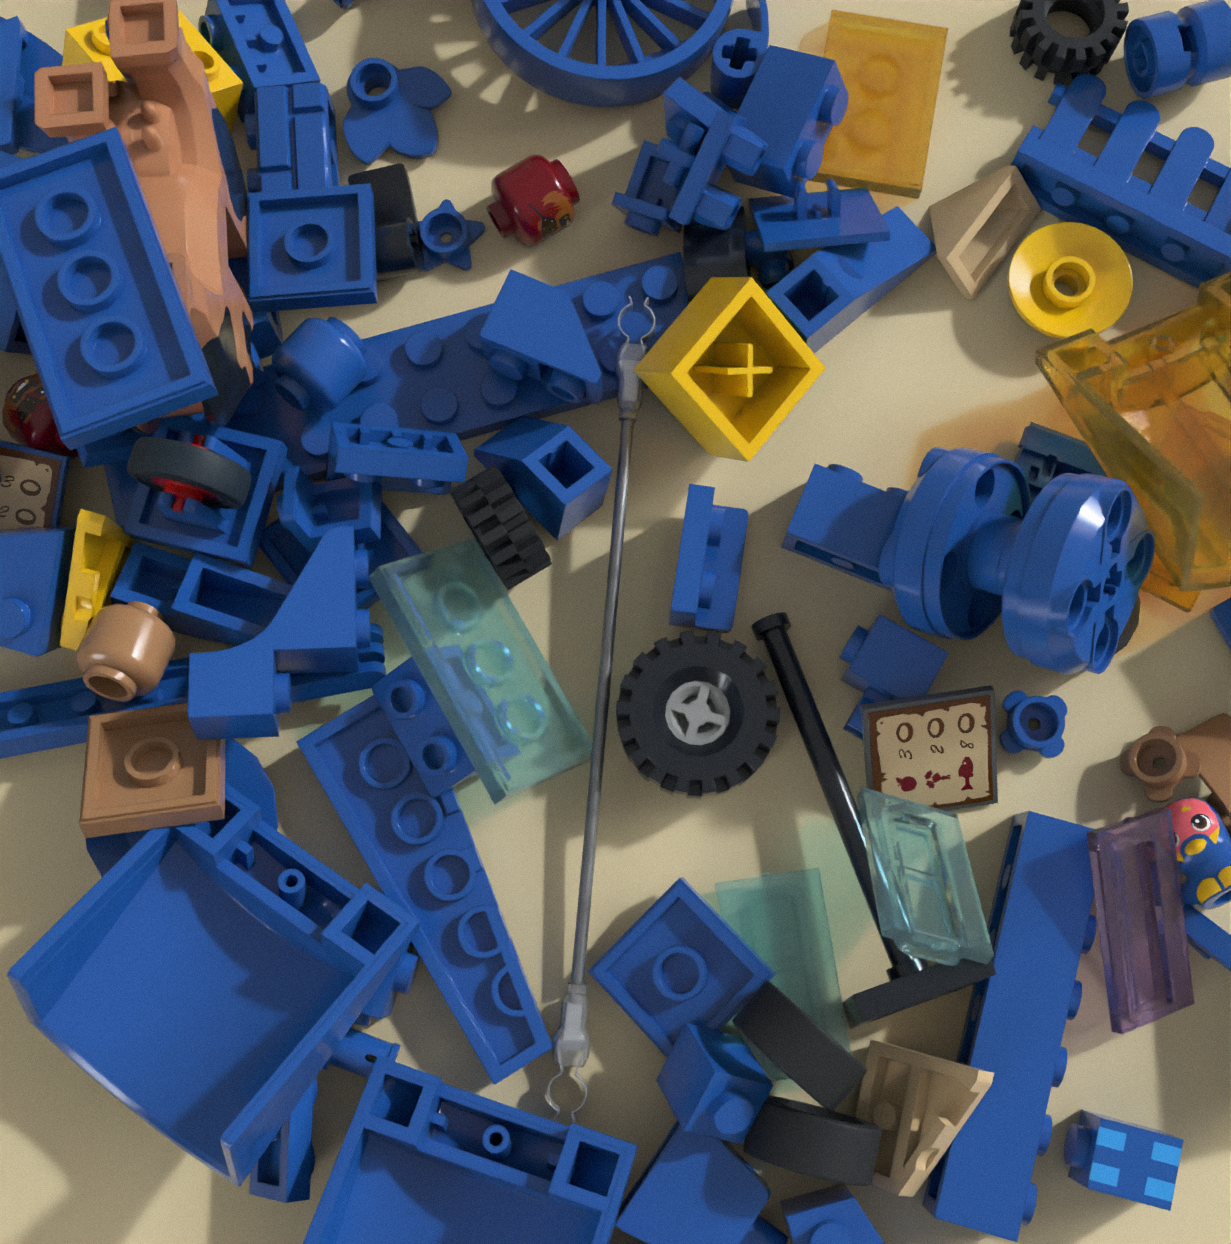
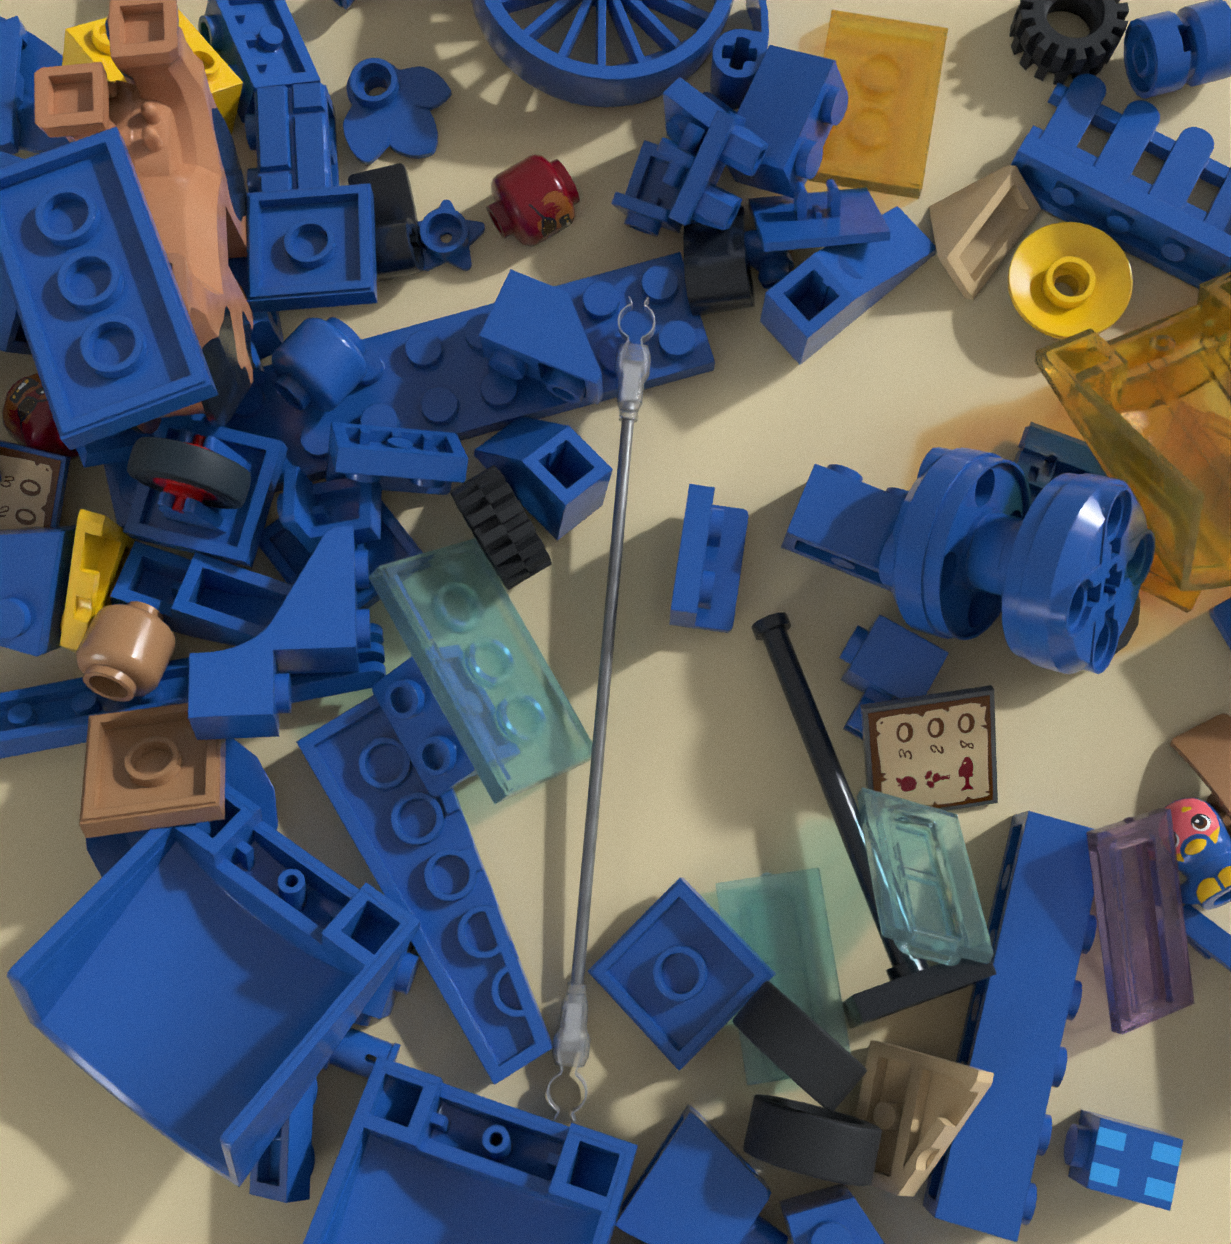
black wheel [616,630,781,799] -> none
yellow brick [633,277,826,462] -> none
blue brick [656,1023,773,1144] -> none
blue plate [999,690,1067,759] -> none
medium nougat plate [1120,726,1202,803] -> none

